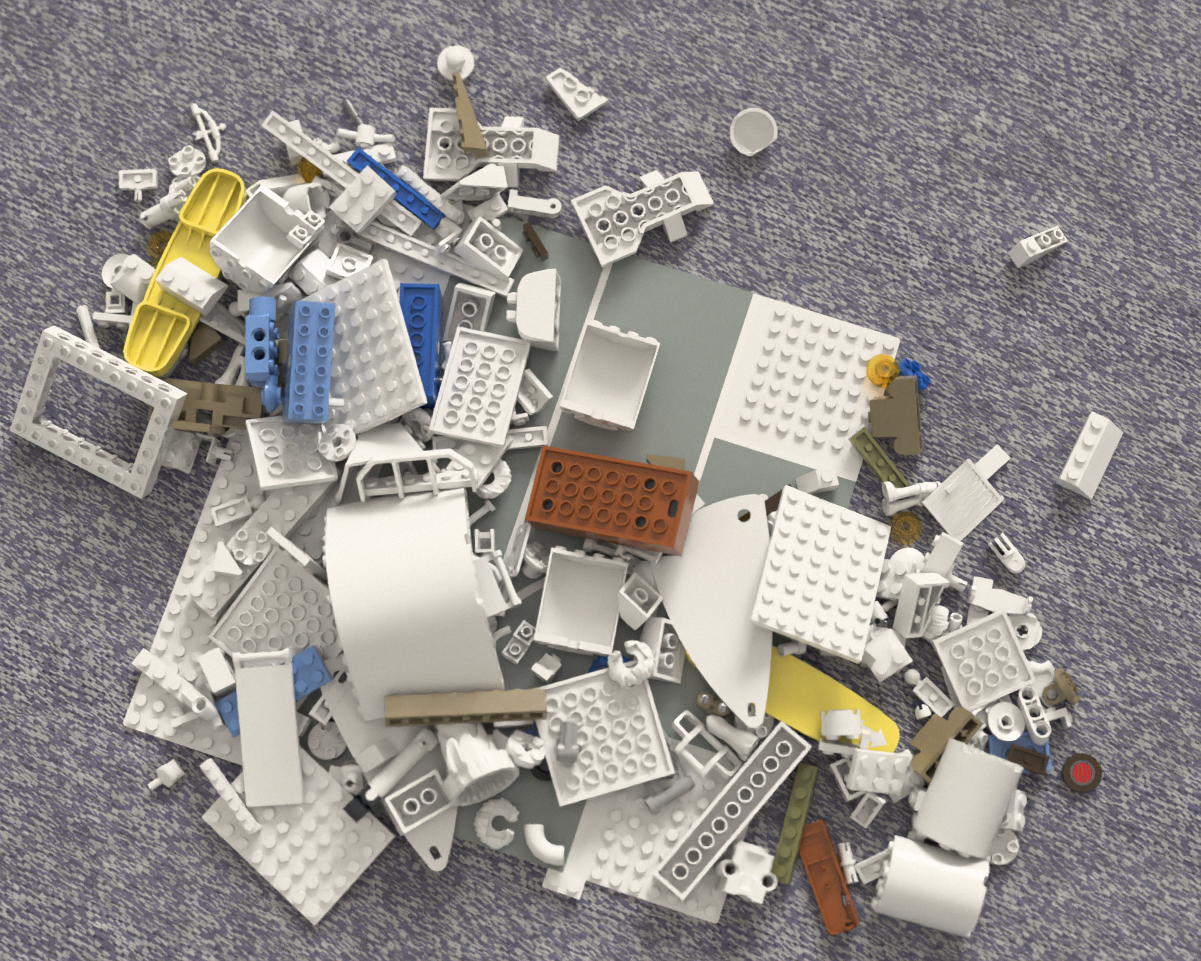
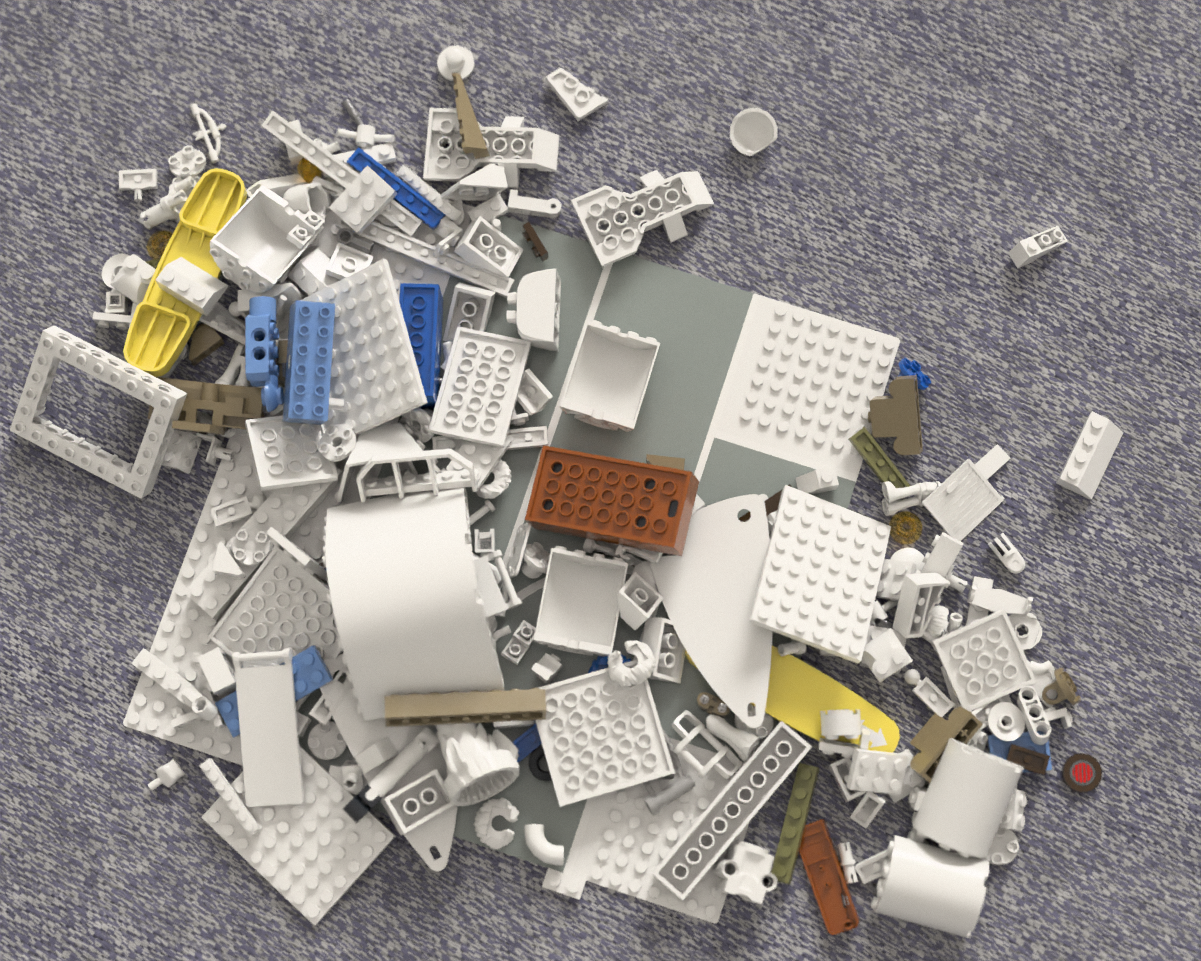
white axle [76,305,100,349] -> none
white plate [505,730,545,768] -> none
light grey piece [557,722,578,762] -> none
clear yellow piece [866,354,900,387] -> none
white hinge [915,704,932,720] -> none

